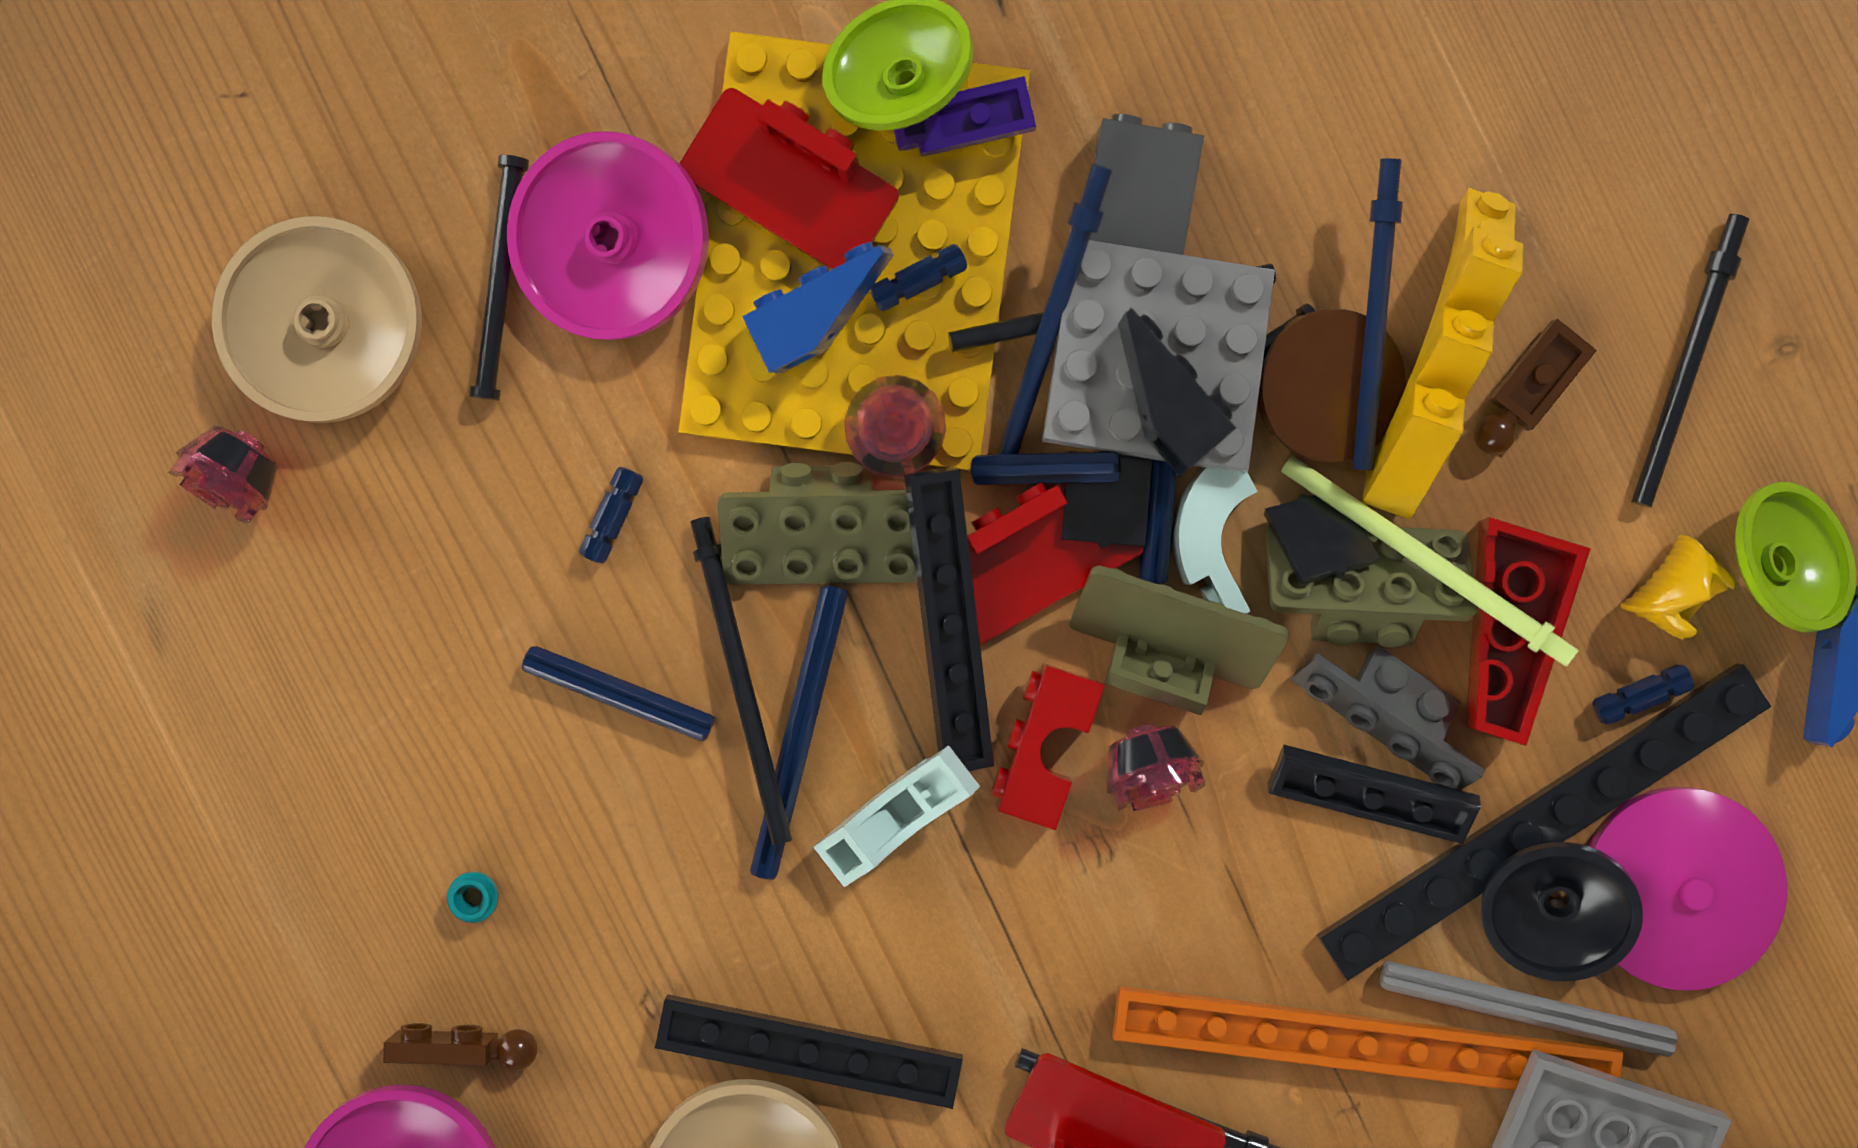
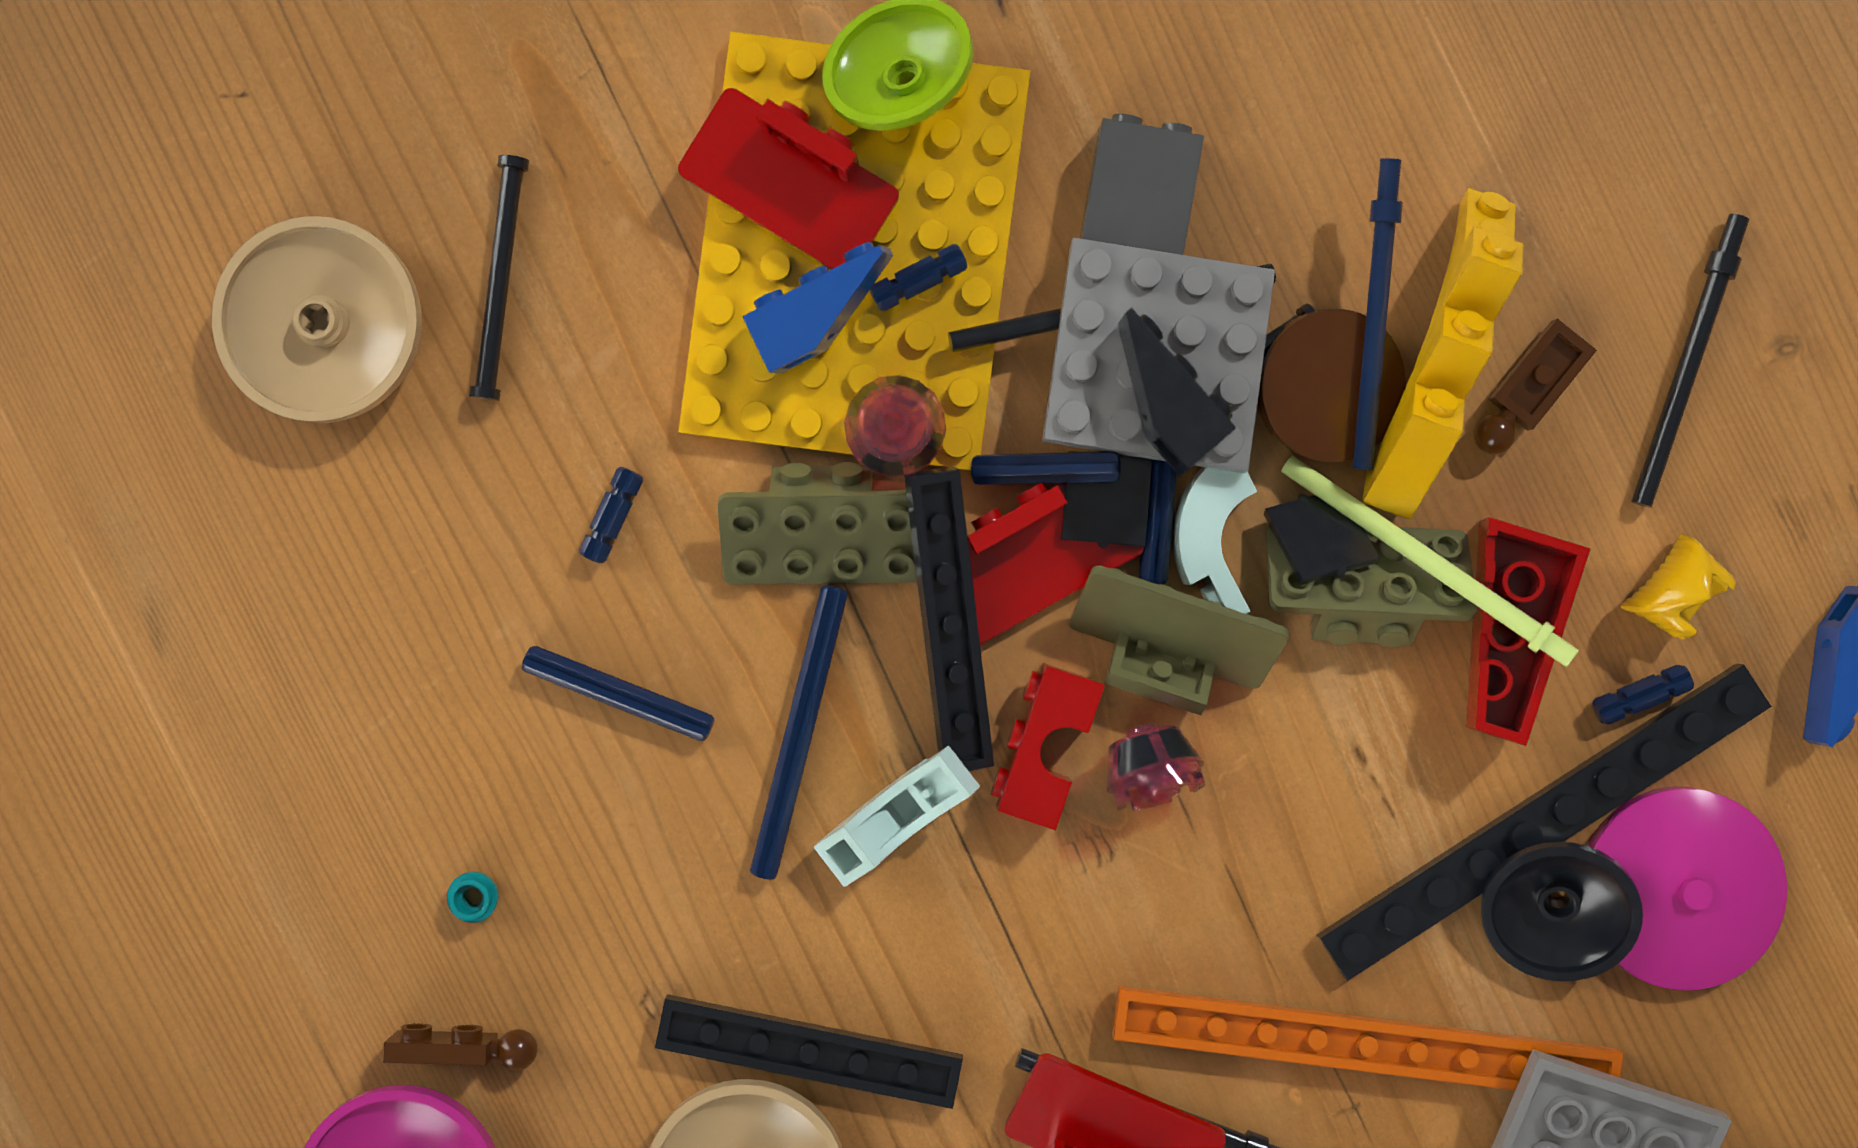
clear pink cone [168,425,278,524] -> none
dark pink dish [507,131,709,340] -> none
black bar [690,517,792,845] -> none
dark purple hinge [894,76,1036,156] -> none
dark blue bar [997,164,1112,454] -> none
black tile [1268,744,1481,844] -> none
dark grey bracket [1292,645,1485,790] -> none
light grey axle [1379,961,1677,1057] -> none
lime dish [1735,482,1856,633] -> none

